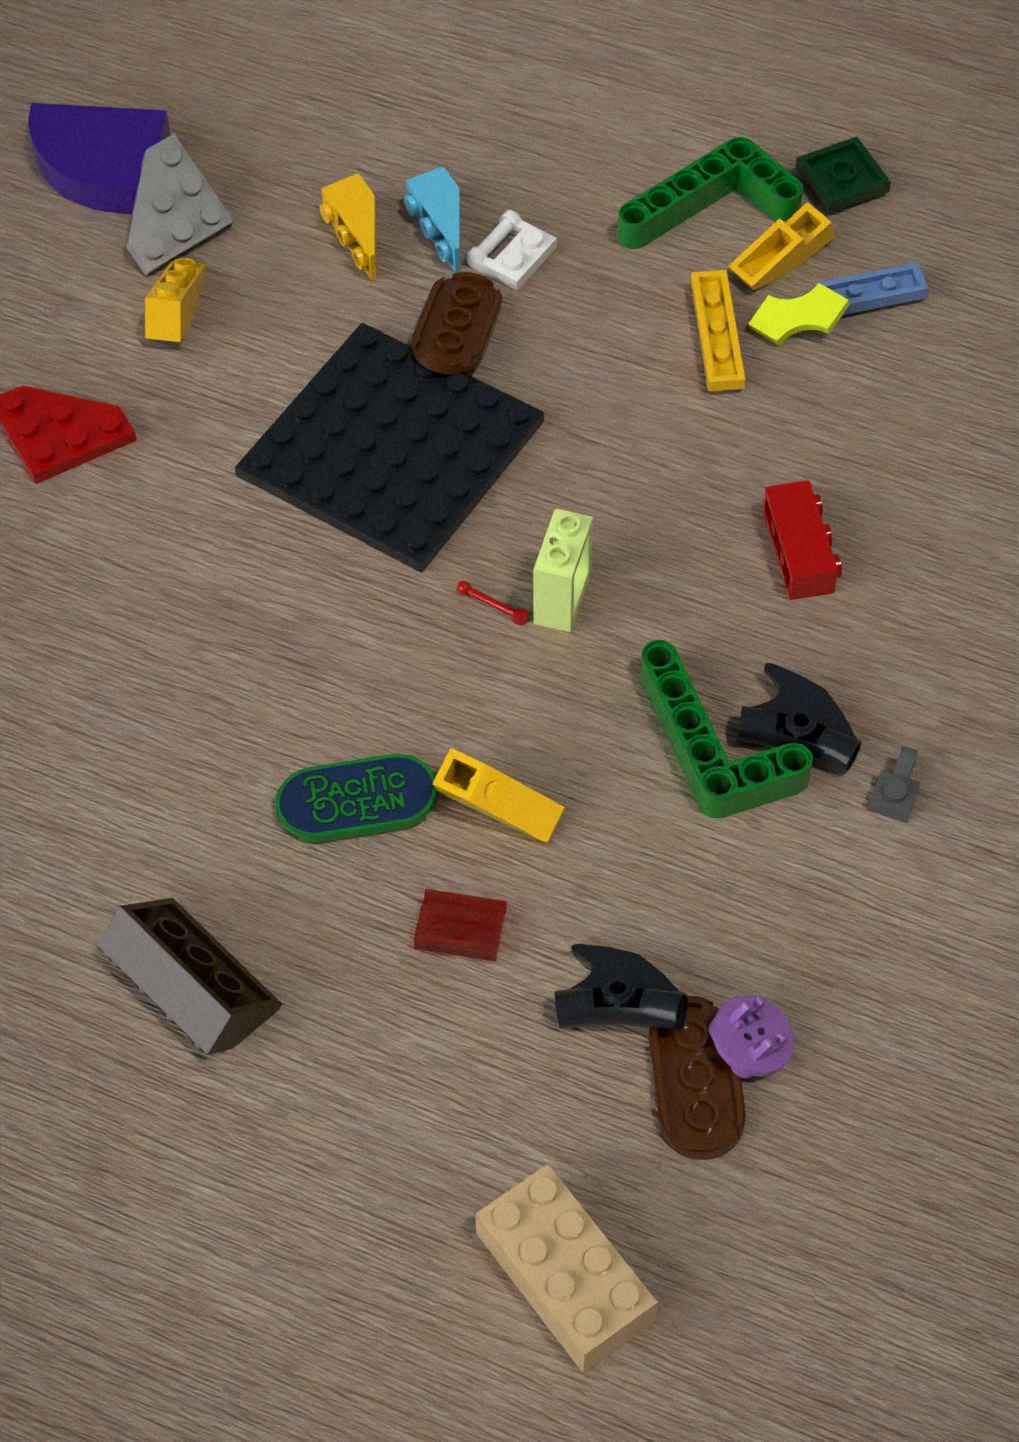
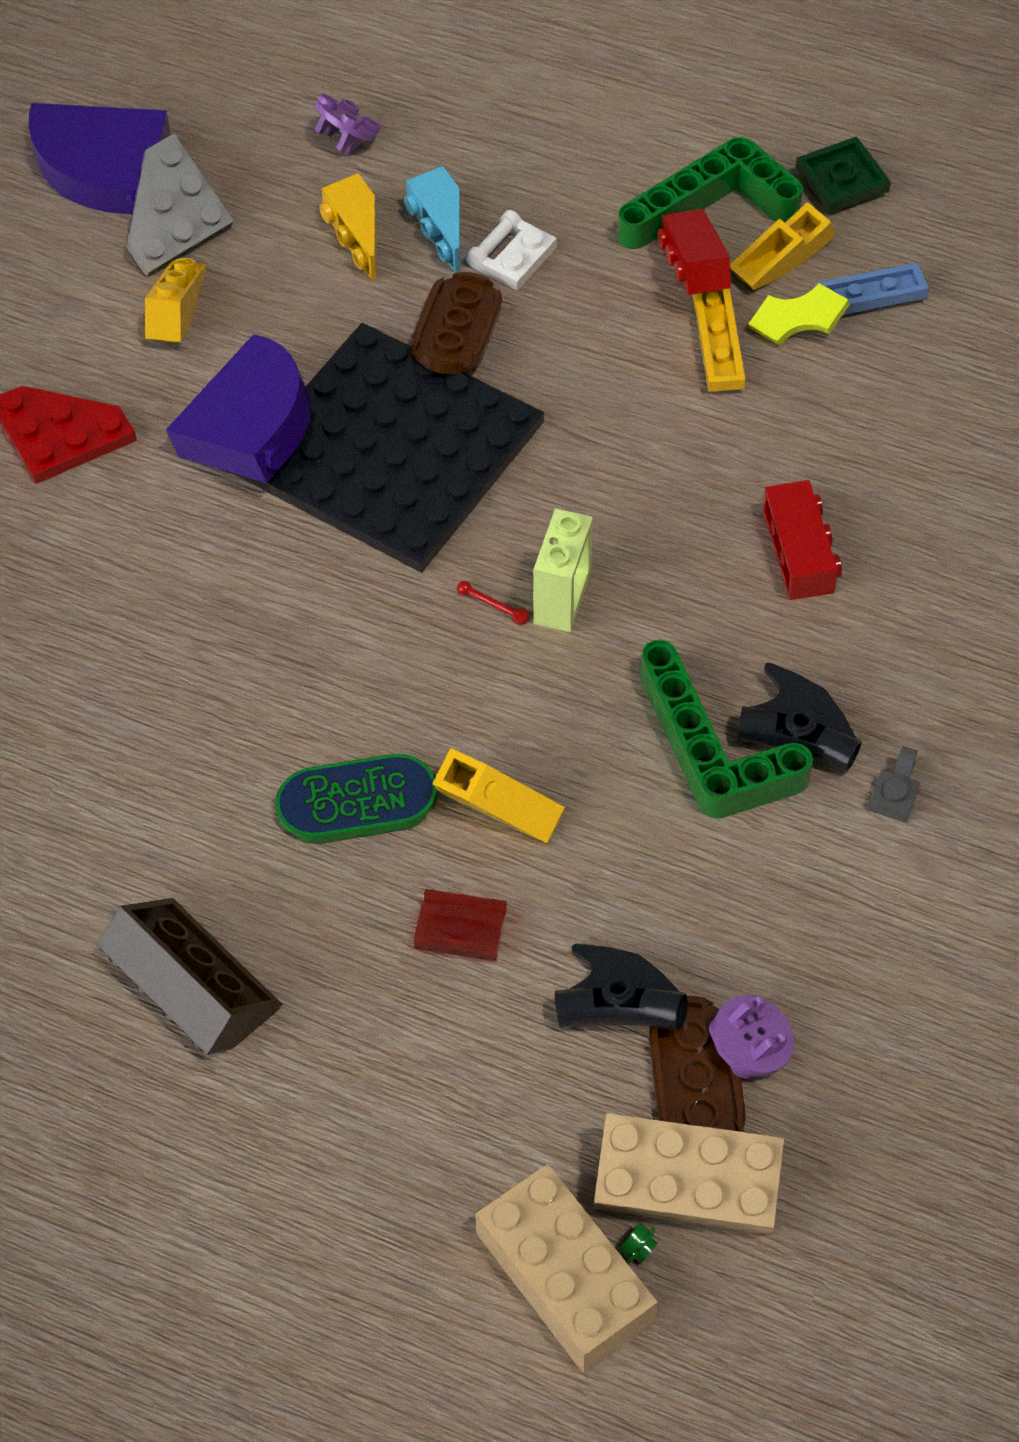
none -> dark purple brick [166,334,311,483]
none -> medium lavender plate [315,93,381,155]
none -> tan brick [594,1113,784,1235]
none -> green plate [617,1222,658,1264]
none -> red brick [658,209,731,295]

